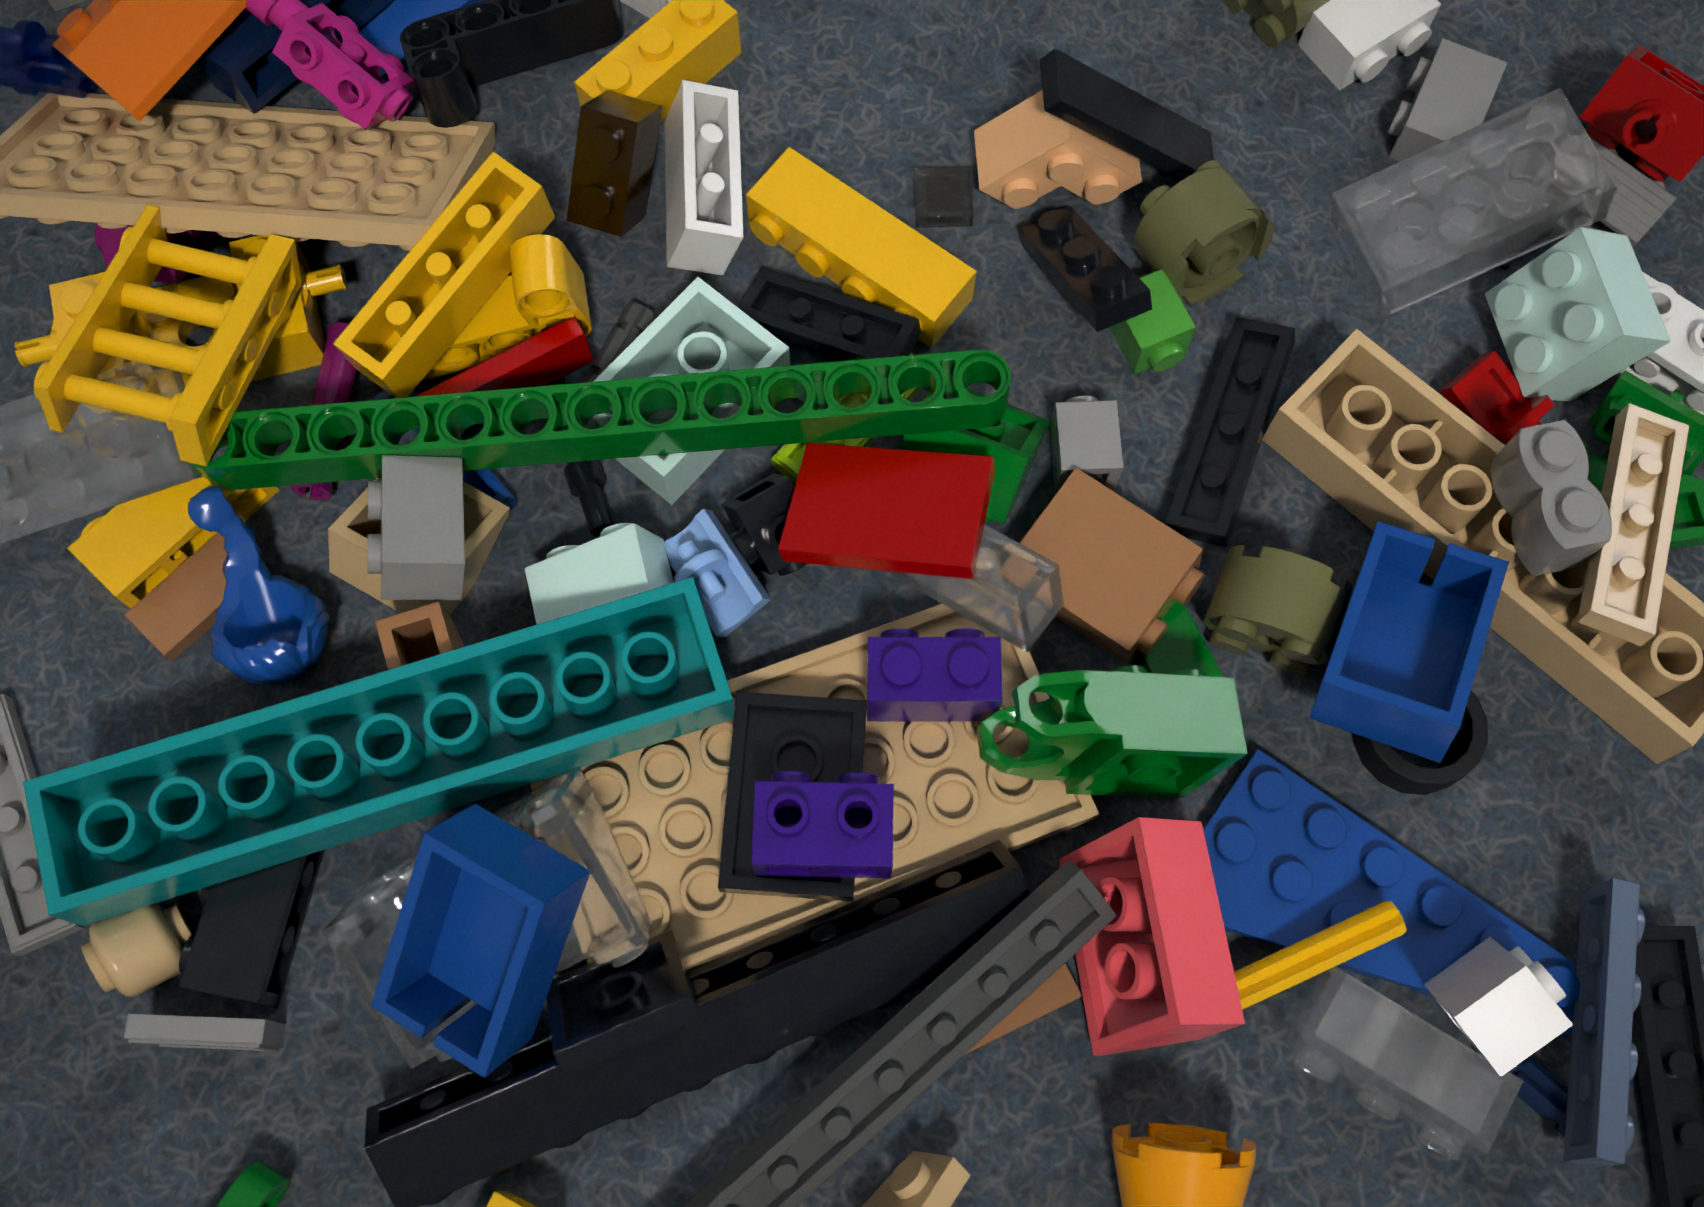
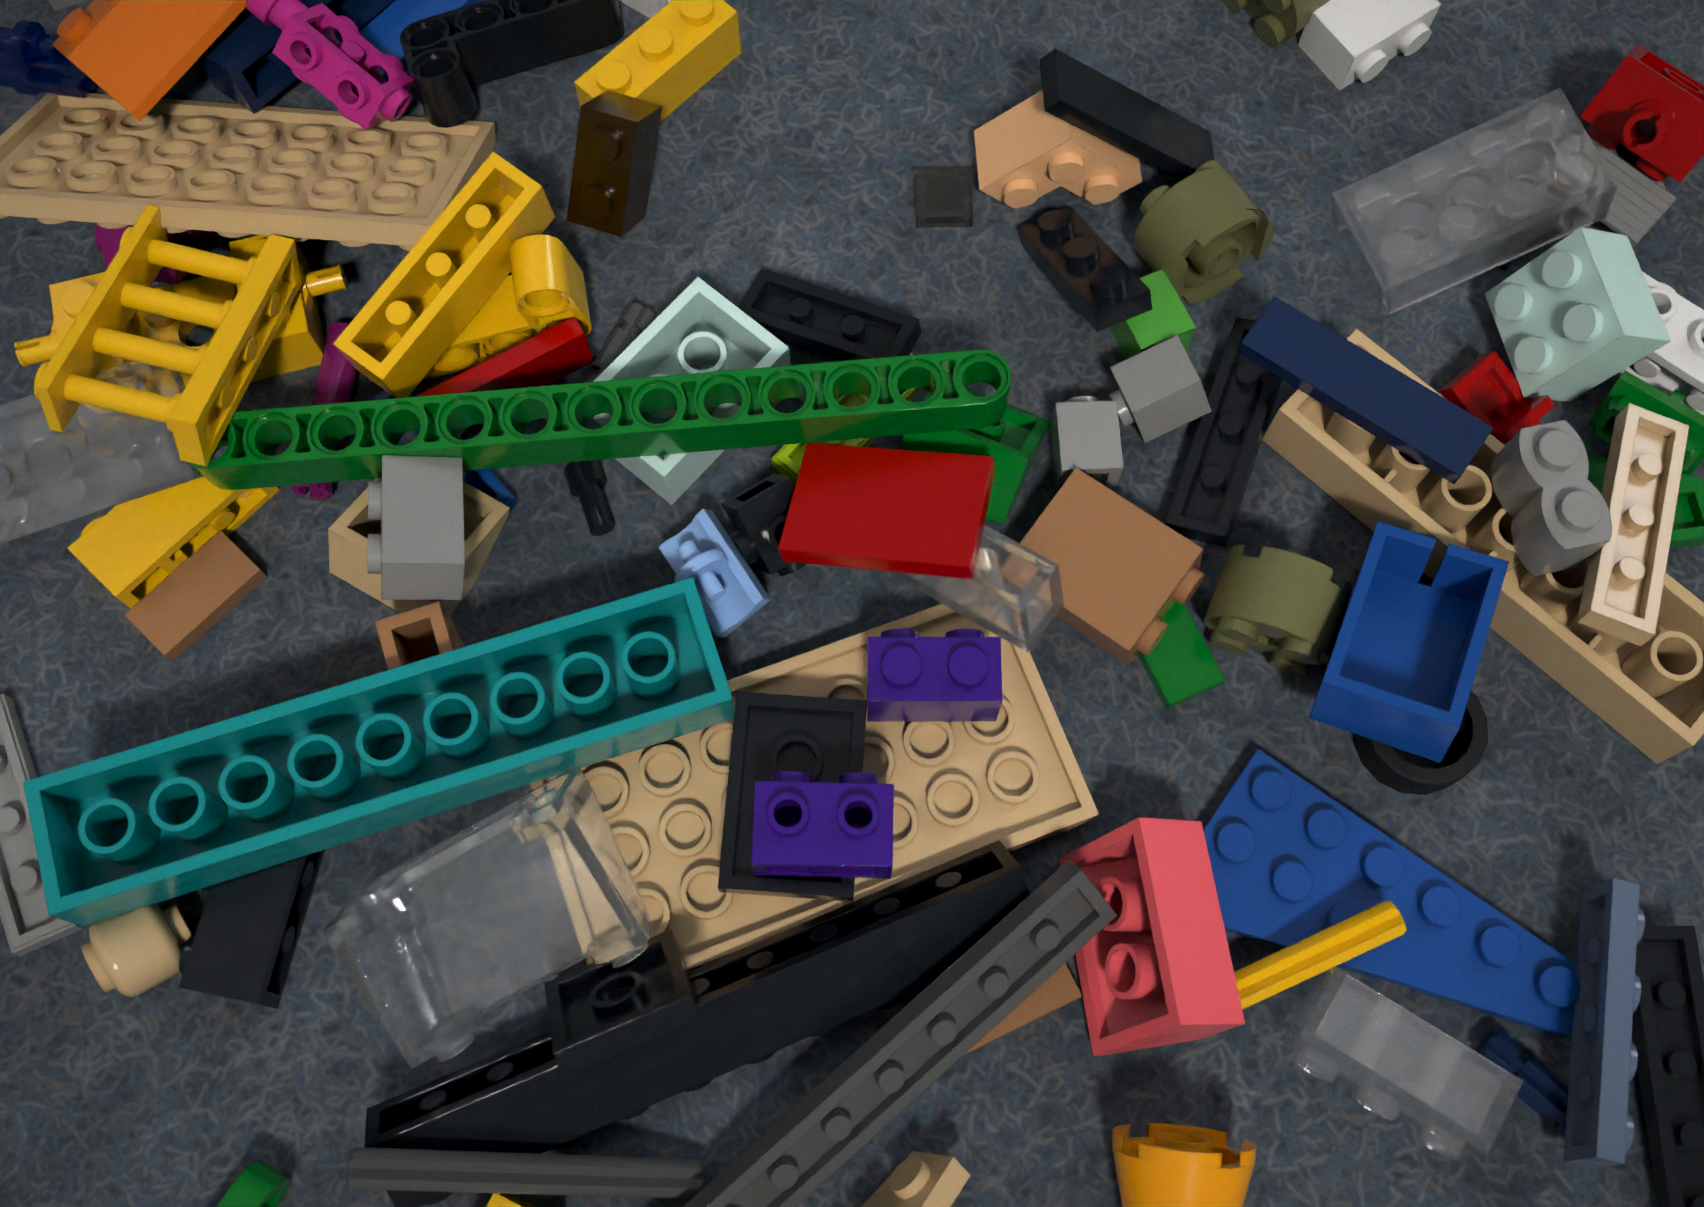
light grey tile [124,1014,286,1052] -> none
blue hair [188,486,331,685] -> none
blue piece [371,804,591,1078] -> none
light aqua brick [525,523,674,624] -> none
white brick [664,80,743,275] -> none
yellow brick [746,147,977,348] -> none
green brick [976,665,1248,798] -> none
light grey brick [1387,38,1508,182] -> none
white brick [1424,937,1573,1076] -> none
none -> dark grey axle [346,1147,704,1199]
none -> light grey brick [1109,335,1212,443]
none -> dark blue tile [1237,296,1493,484]

